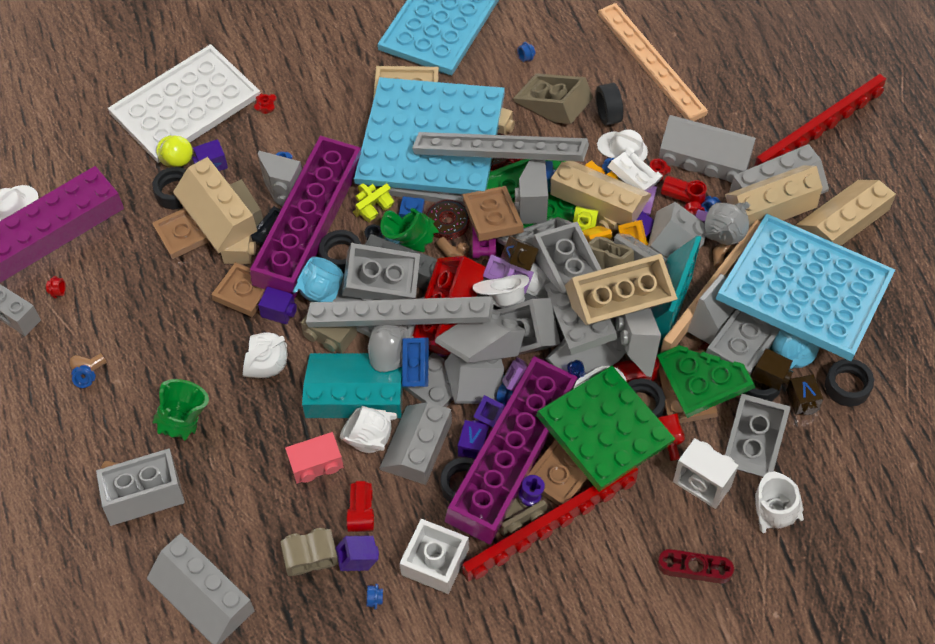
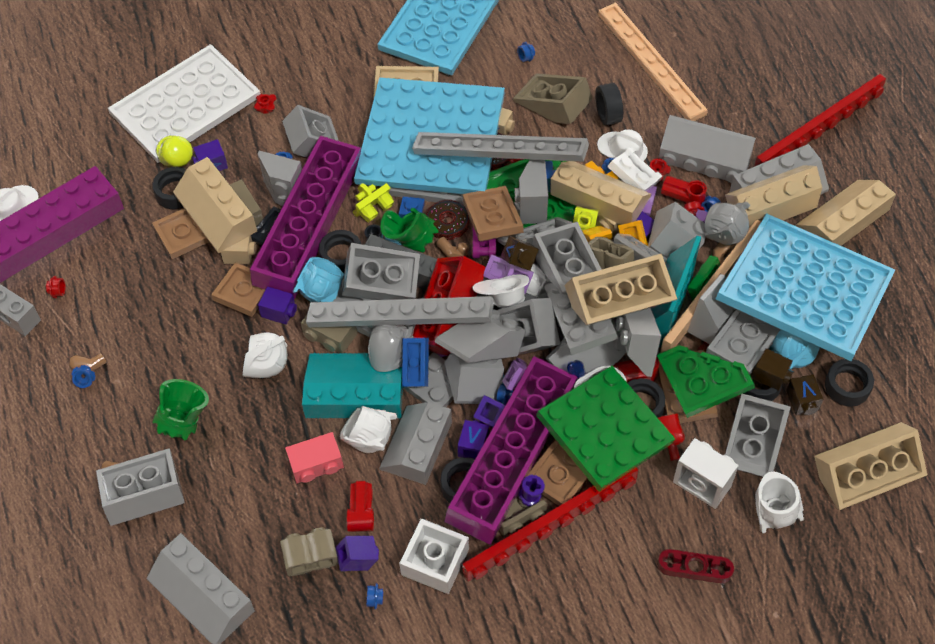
none -> light grey slope [282,105,339,158]
none -> green plate [687,255,721,302]
none -> tan slope [814,422,927,510]

